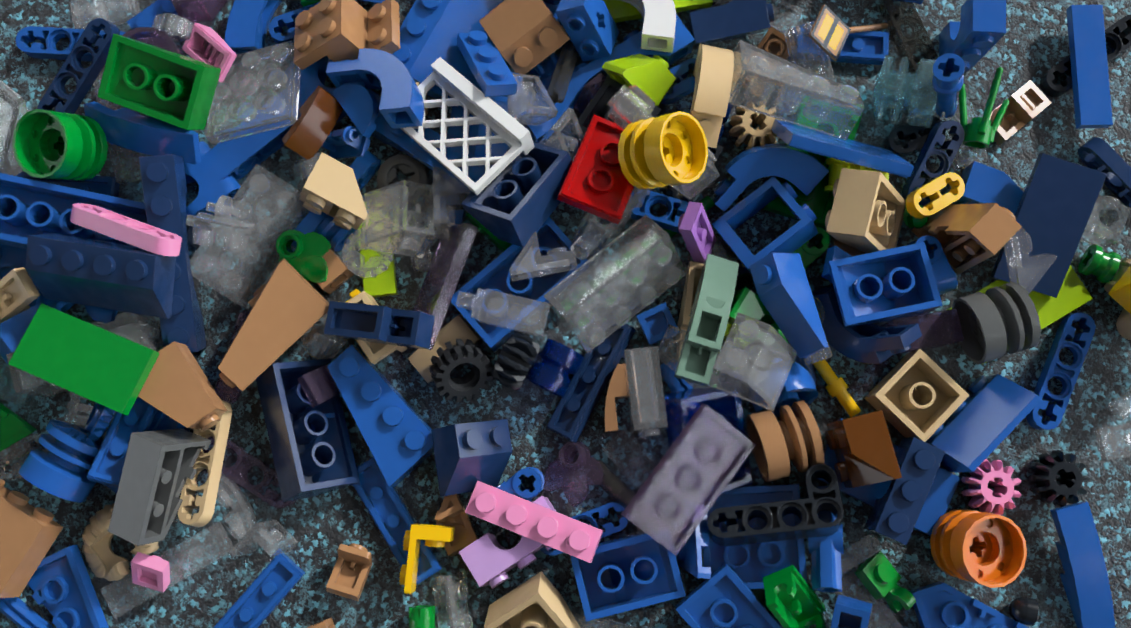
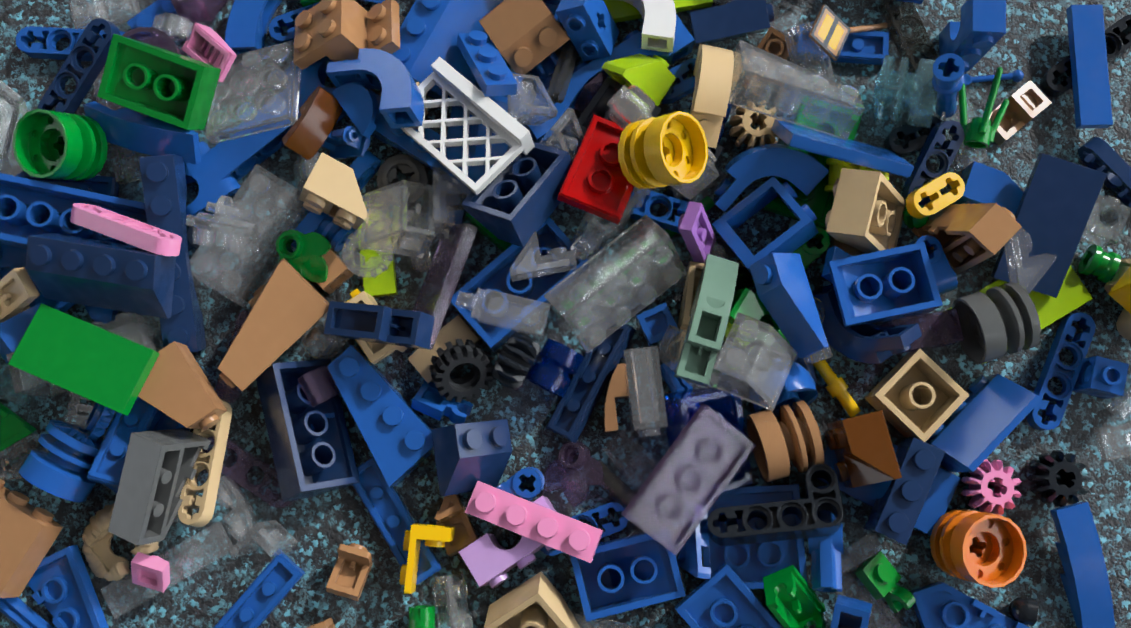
none -> blue plate [410,381,473,424]
none -> blue hinge [963,69,1024,87]
none -> blue brick [1073,356,1129,399]

